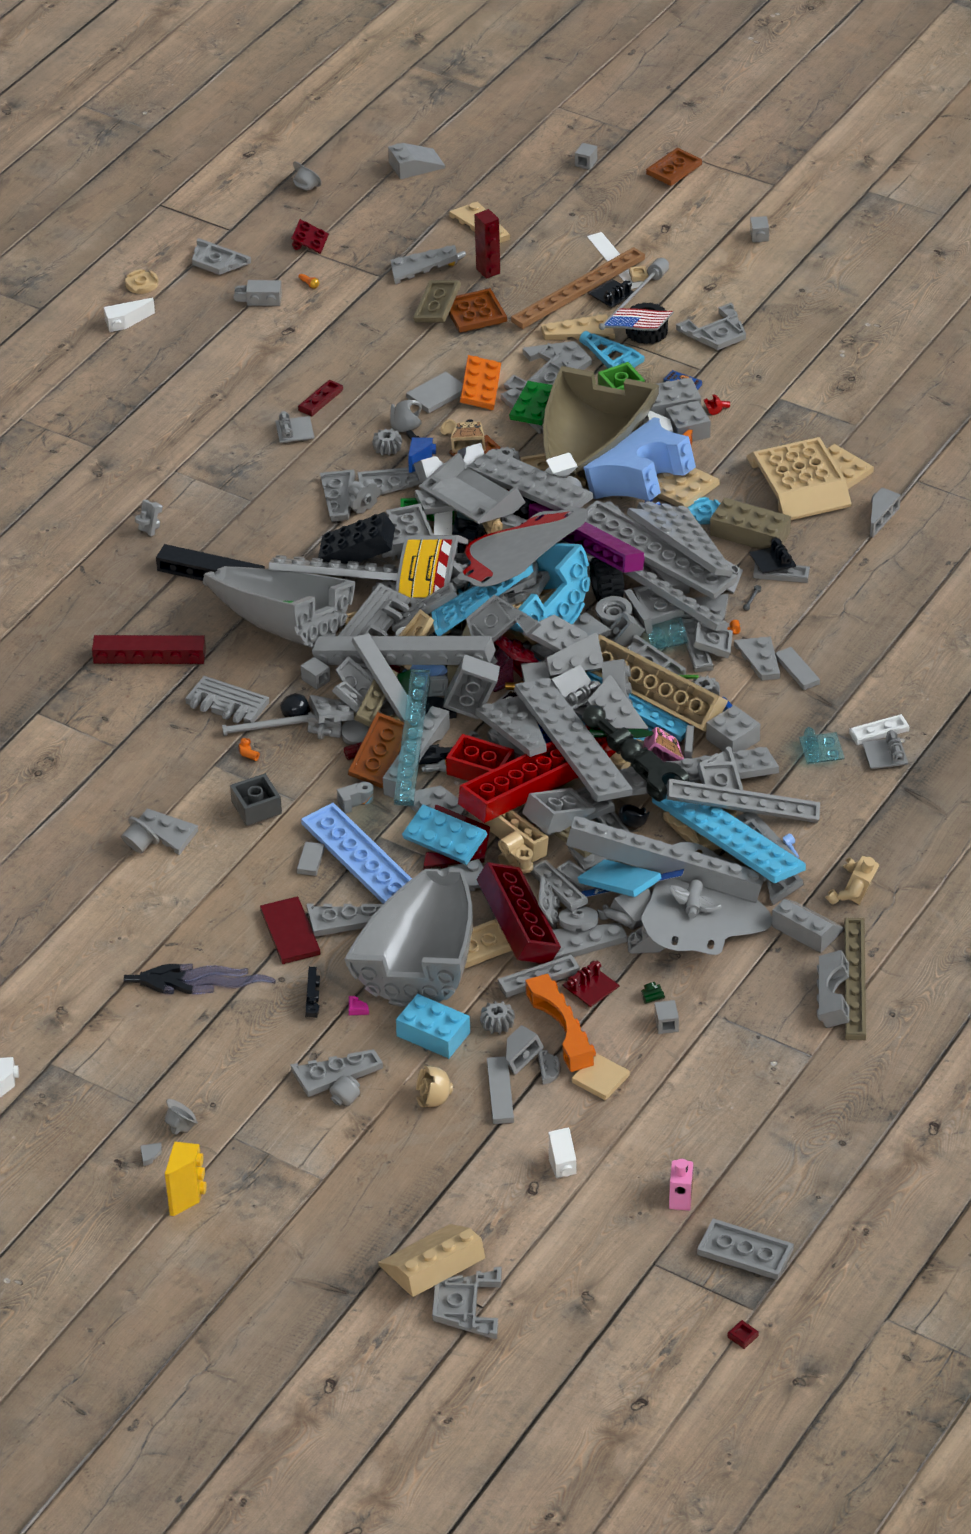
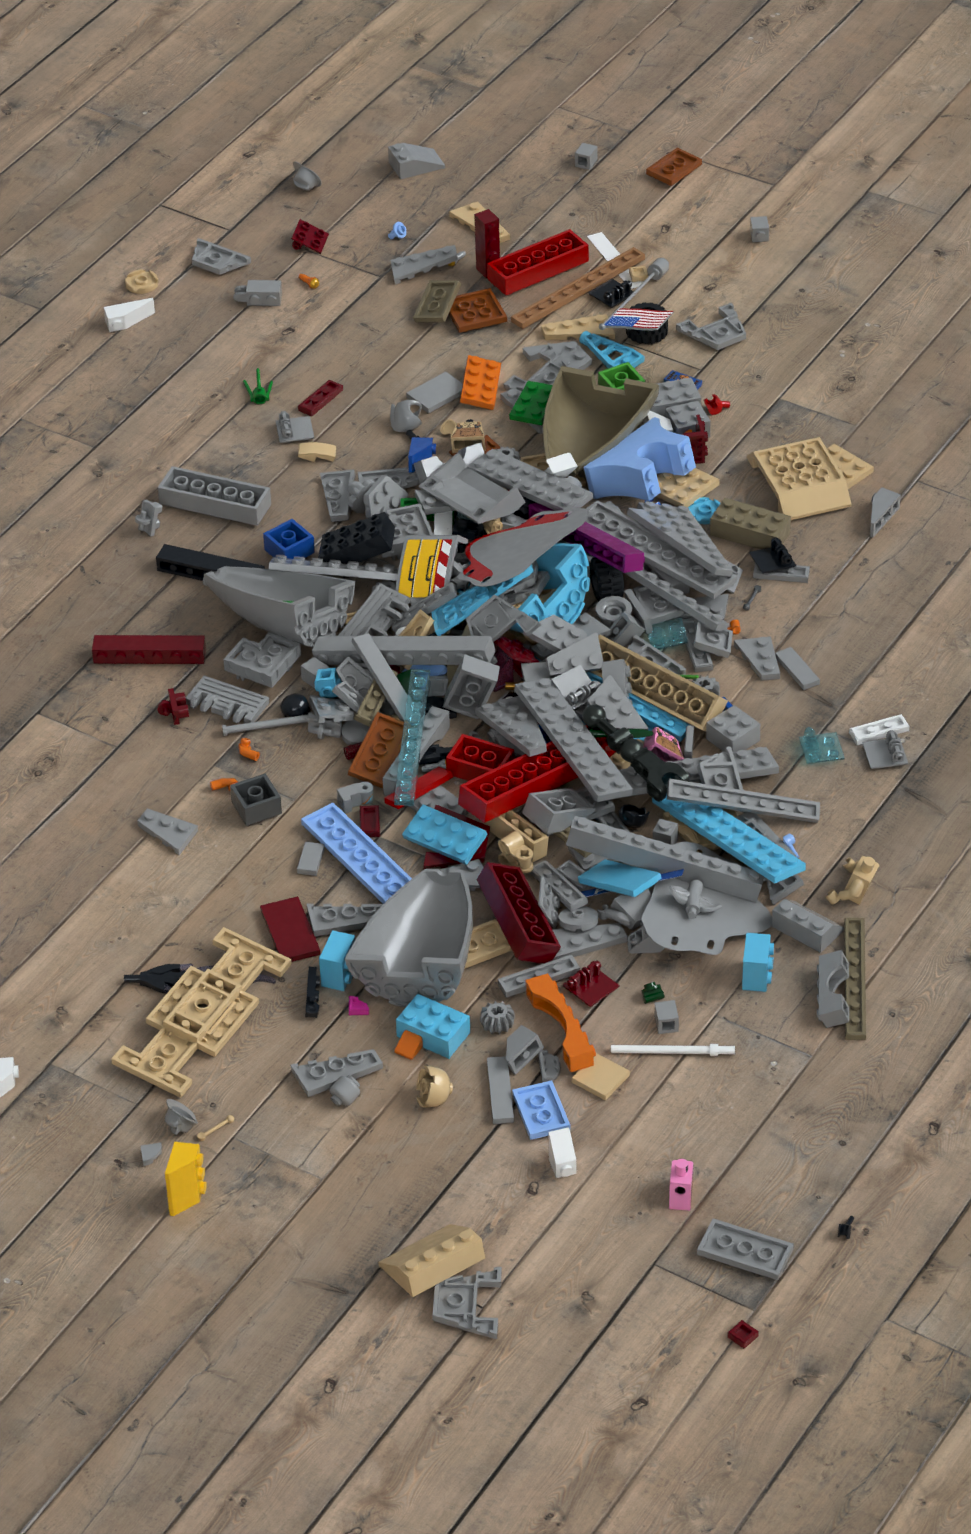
light grey piece [121,816,160,854] -> none
light grey gear [372,428,402,456] -> none
none -> tan piece [112,927,292,1098]
none -> dark red hips [157,688,189,725]
none -> light grey brick [158,466,271,526]
none -> tan hinge [197,1115,234,1141]
none -> orange arm [210,778,238,791]
none -> light grey piece [223,632,301,688]
none -> green plant [243,368,273,405]
none -> blue brick [263,519,315,559]
none -> tan slope [298,442,336,462]
none -> medium azure brick [314,668,342,698]
none -> medium azure brick [319,930,355,991]
none -> dark red tile [360,805,380,837]
none -> light grey wing [363,475,408,518]
none -> red tile [384,766,453,809]
none -> light blue plate [388,222,406,239]
none -> orange slope [394,1030,423,1060]
none -> red brick [487,229,589,295]
none -> light blue plate [512,1080,570,1140]
none -> white bar [611,1044,735,1056]
none -> light grey brick [653,819,678,845]
none -> dark red bracket [683,414,708,464]
none -> medium azure brick [742,933,774,992]
none -> black hand [838,1216,854,1239]

